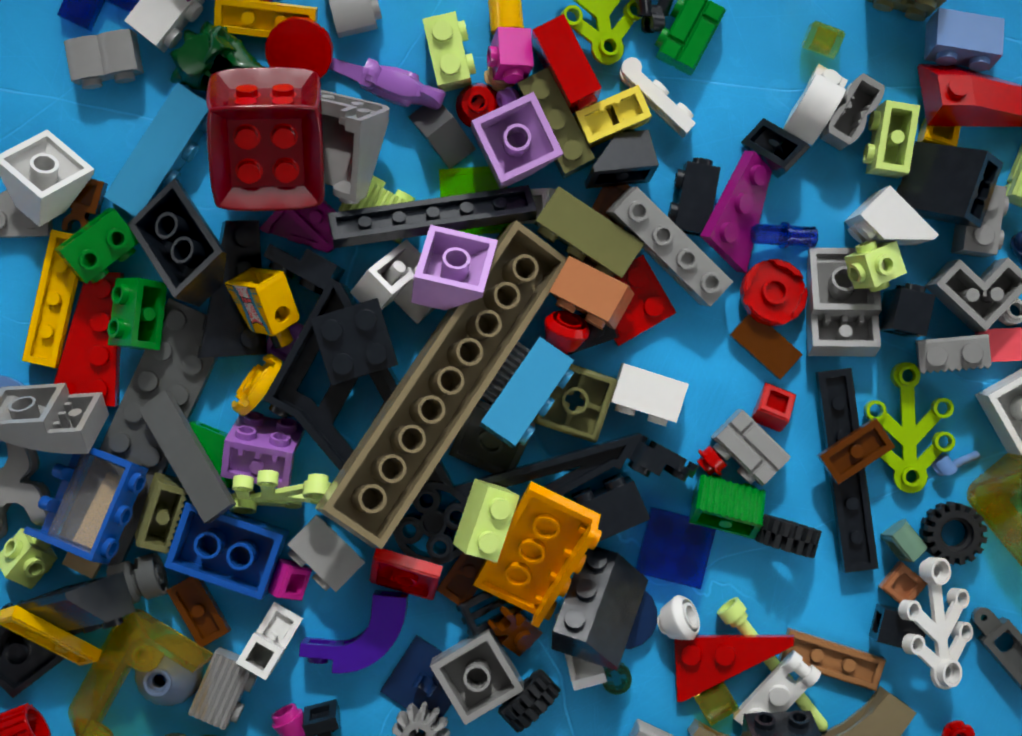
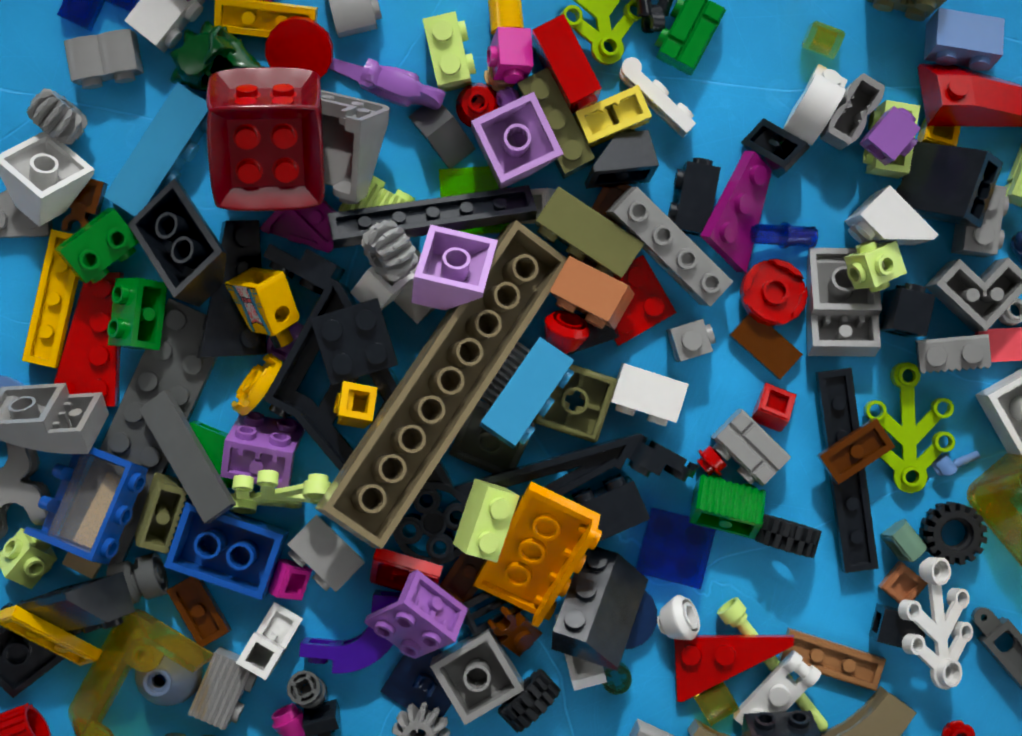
none -> light grey gear [27,88,88,145]
none -> dark grey wheel [287,670,327,710]
none -> yellow brick [334,381,378,429]
none -> light grey gear [361,220,418,282]
none -> medium lavender bracket [364,569,468,659]
none -> light grey brick [666,319,716,362]
none -> medium lavender brick [859,106,921,166]

